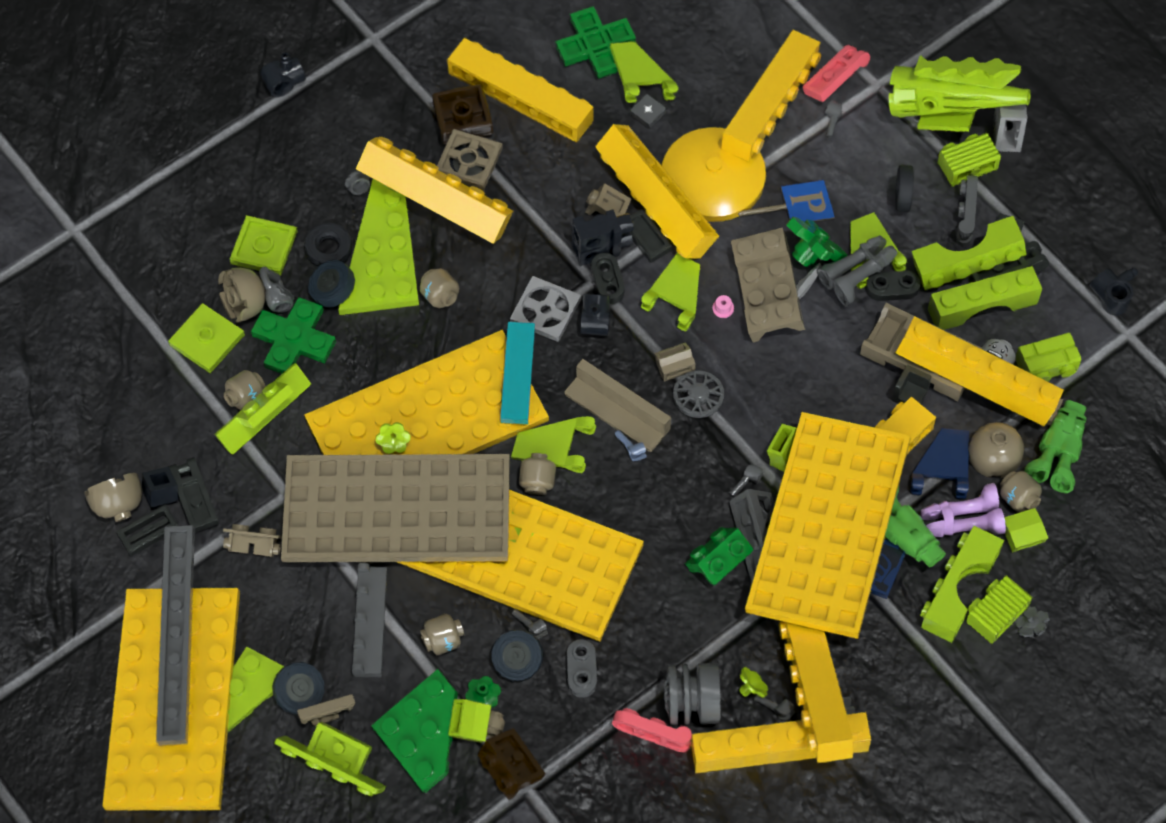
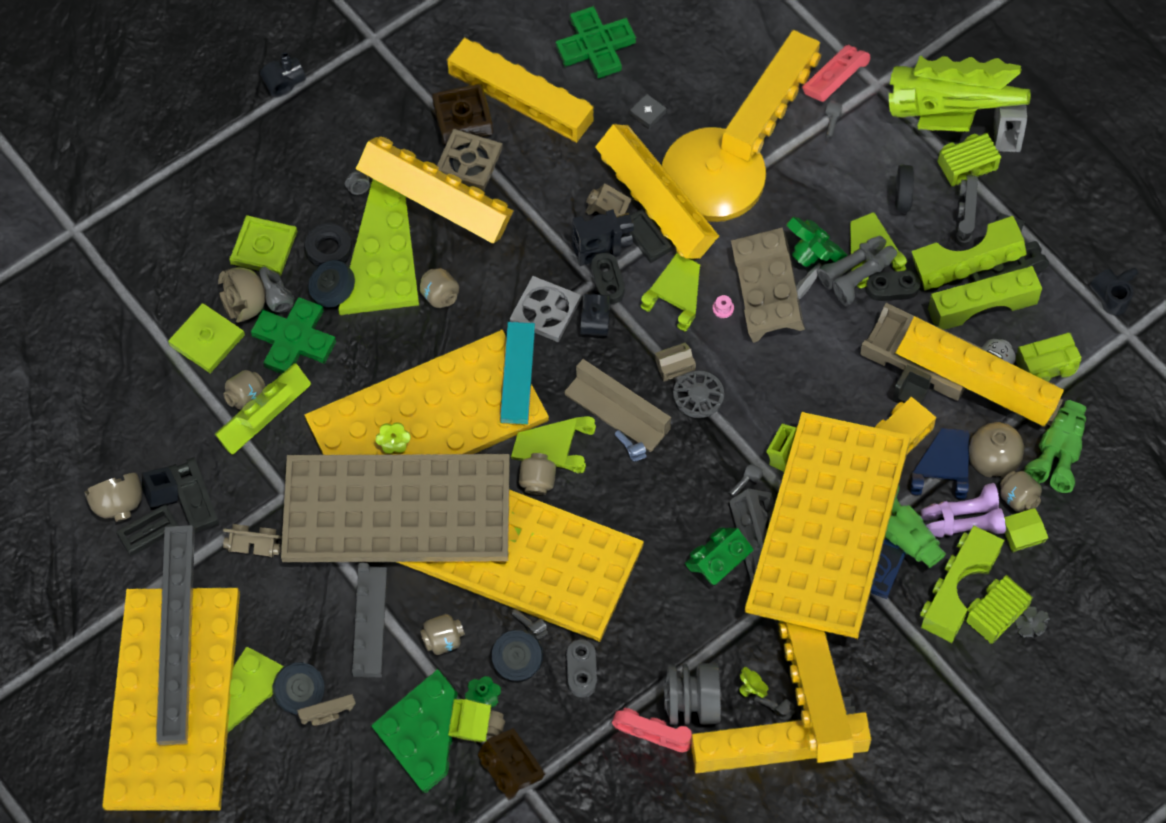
lime bracket [275,722,386,796] -> none
lime flag [610,42,678,103] -> none
blue piece [738,180,835,222] -> none

